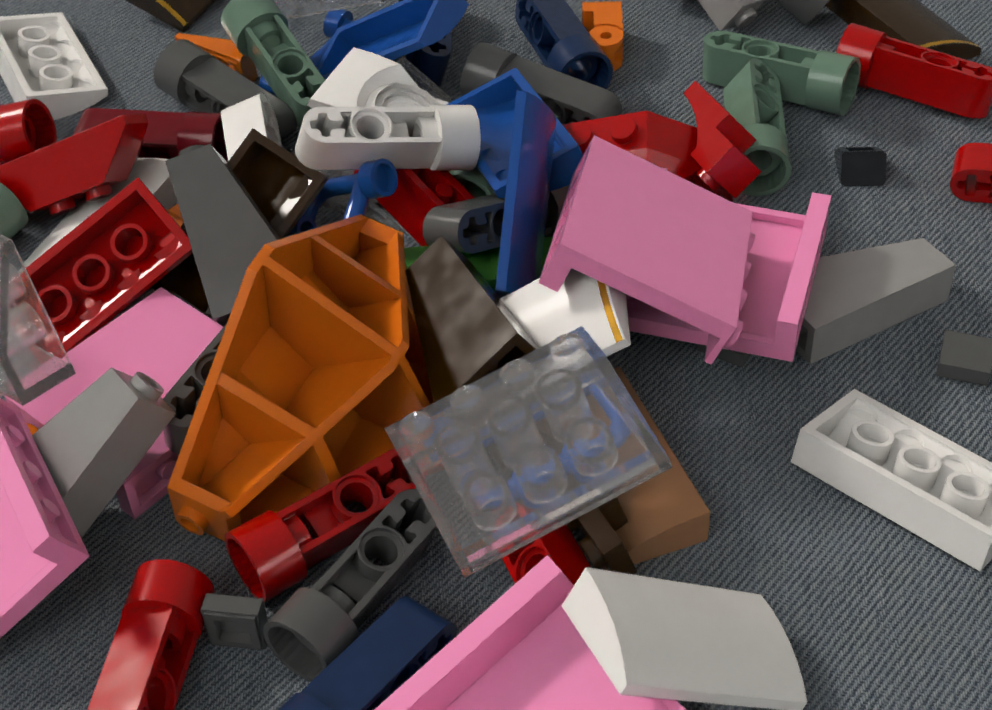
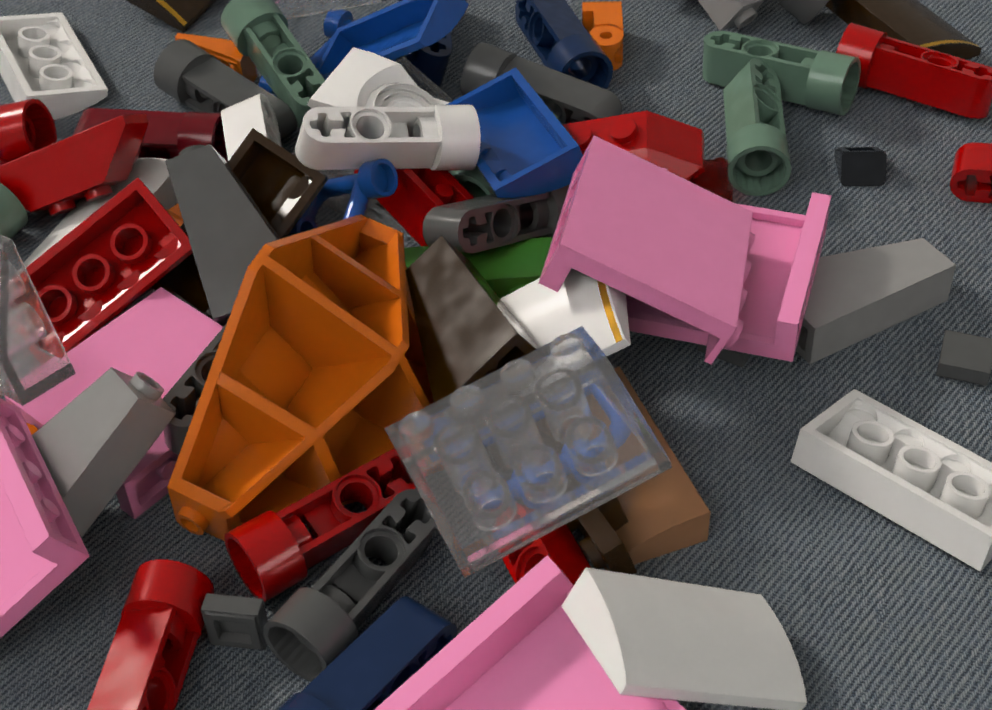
blue slope [495,90,556,298] -> none
red slope [683,81,762,199] -> none

